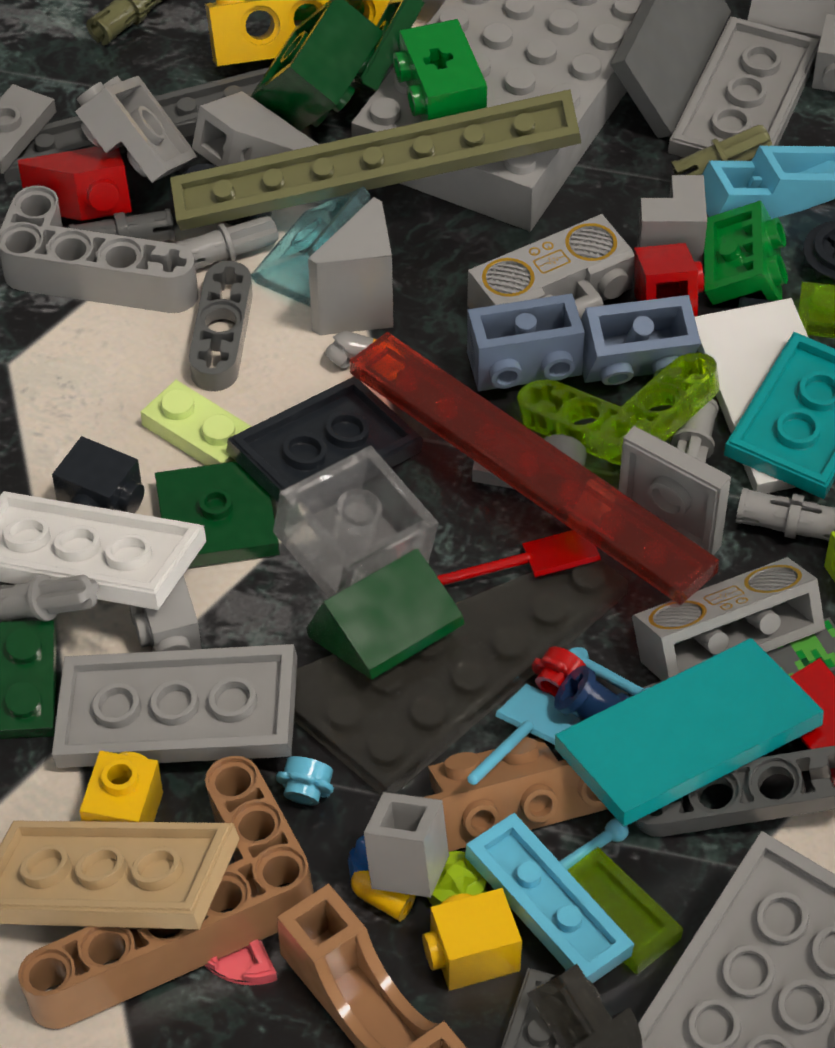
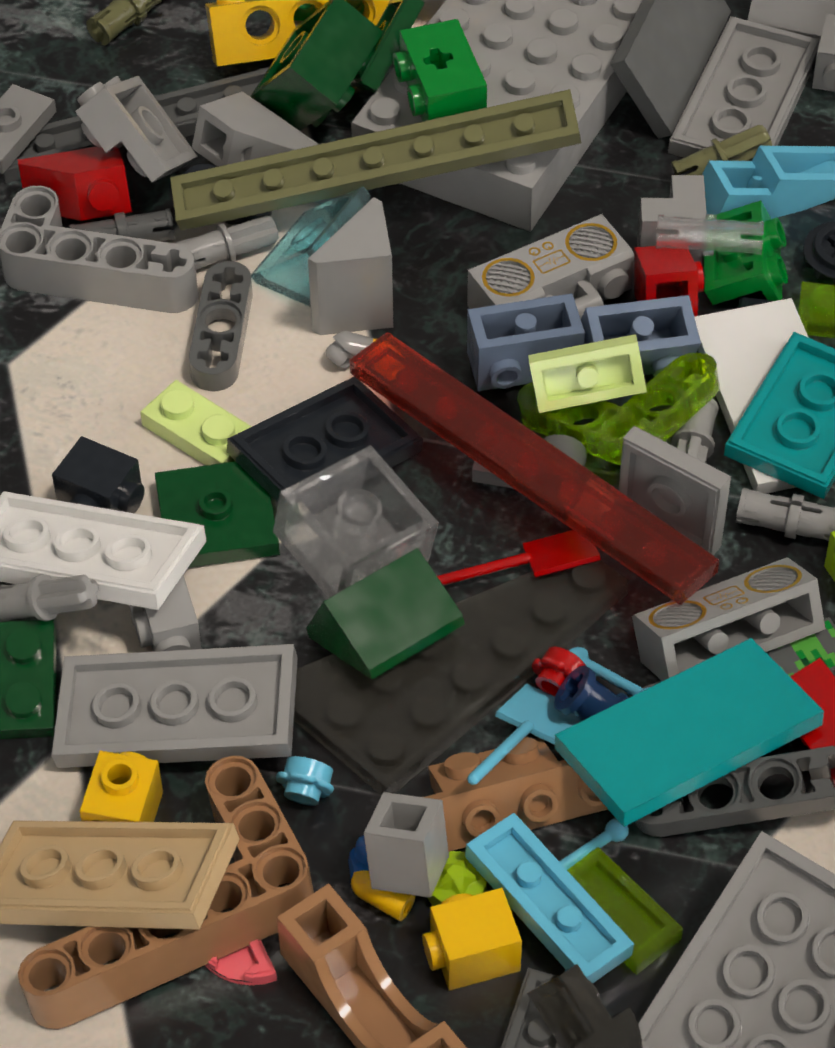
none -> yellowish green plate [528,334,647,413]
none -> clear pin [656,213,764,256]

